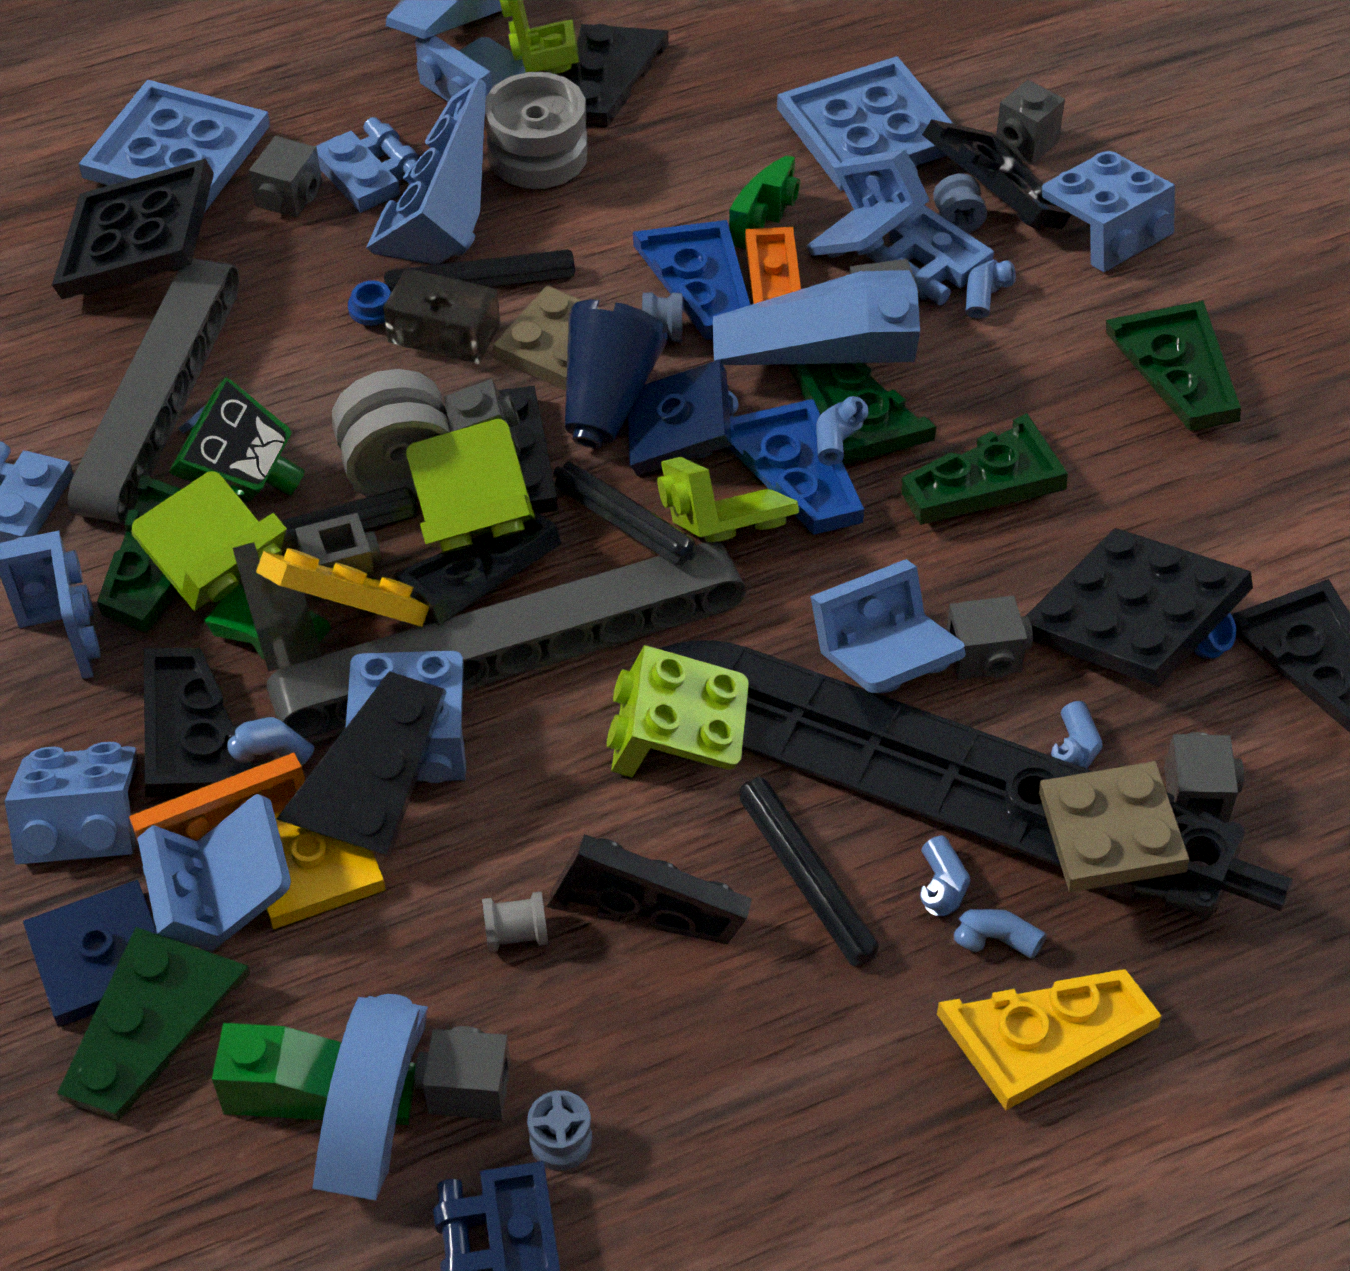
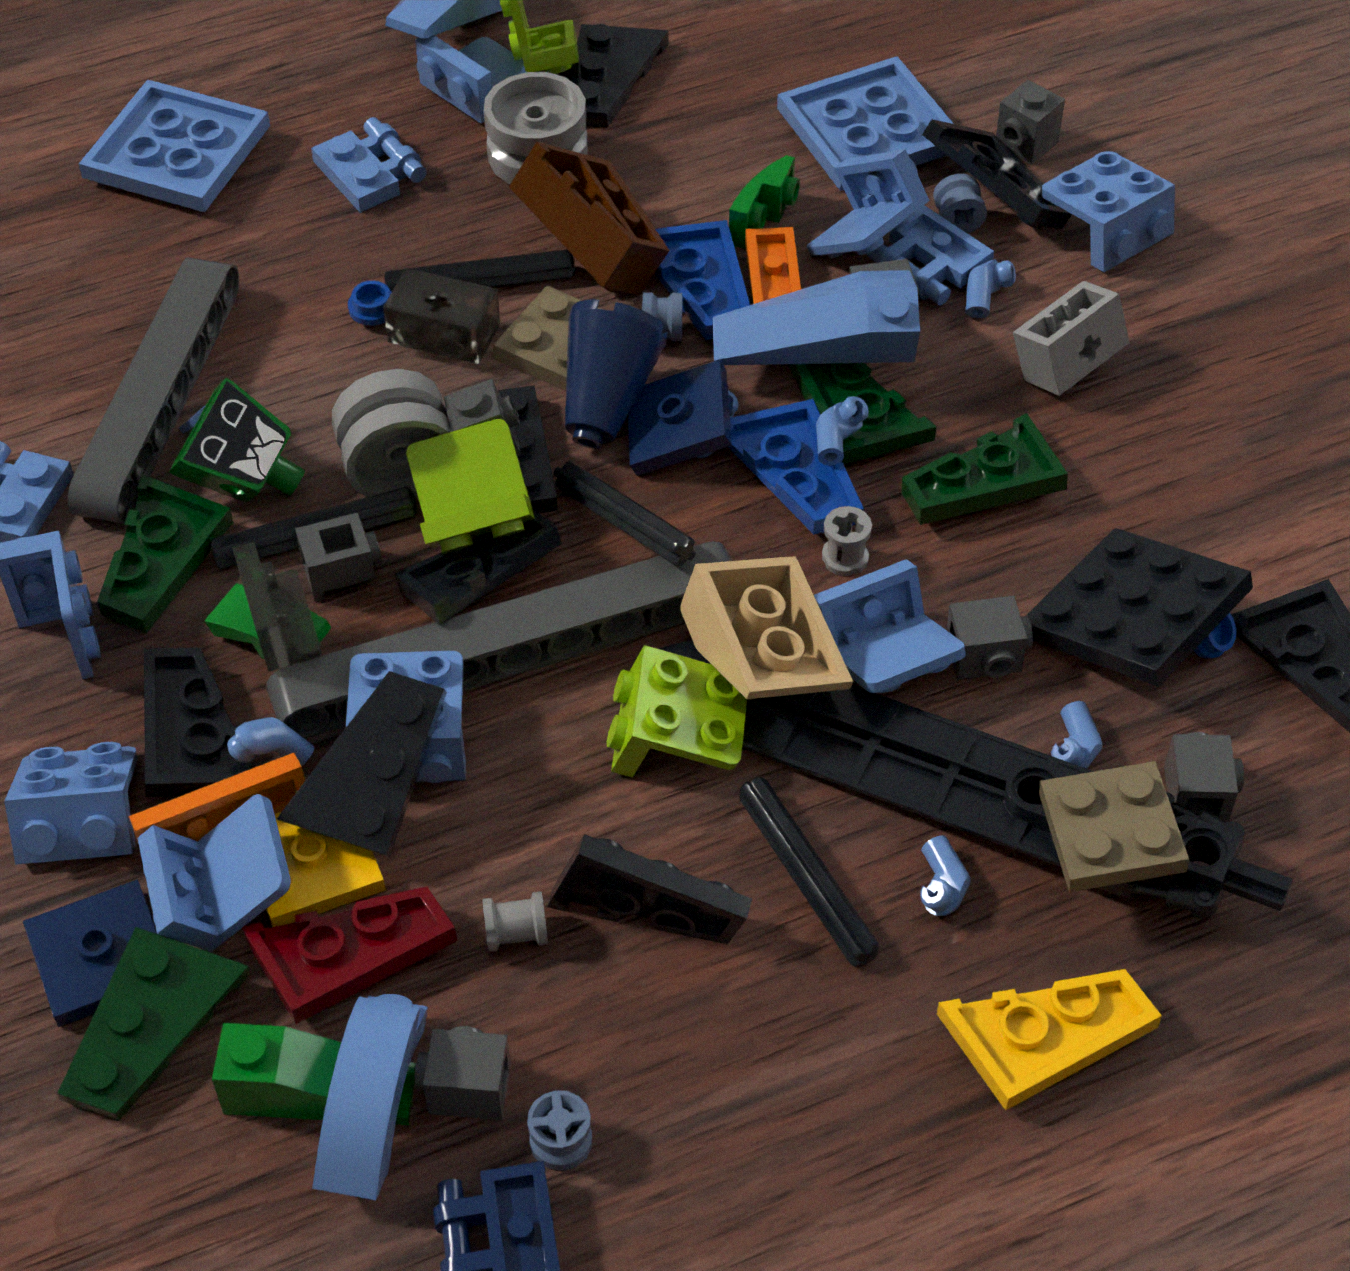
black plate [52,159,214,299] -> none
lime bracket [131,471,287,611] -> none
dark grey brick [249,136,322,218] -> none
yellow wing [256,548,430,627] -> none
medium blue wedge [366,78,486,265] -> none
lime bracket [657,457,799,542] -> none
medium blue arm [954,909,1047,959] -> none
dark green wing [1106,300,1241,431] -> none
none -> dark red wing [242,887,458,1024]
none -> reddish brown wedge [509,142,670,295]
none -> tan slope [679,556,853,699]
none -> light grey bush [822,506,872,576]
none -> light grey brick [1013,281,1130,396]

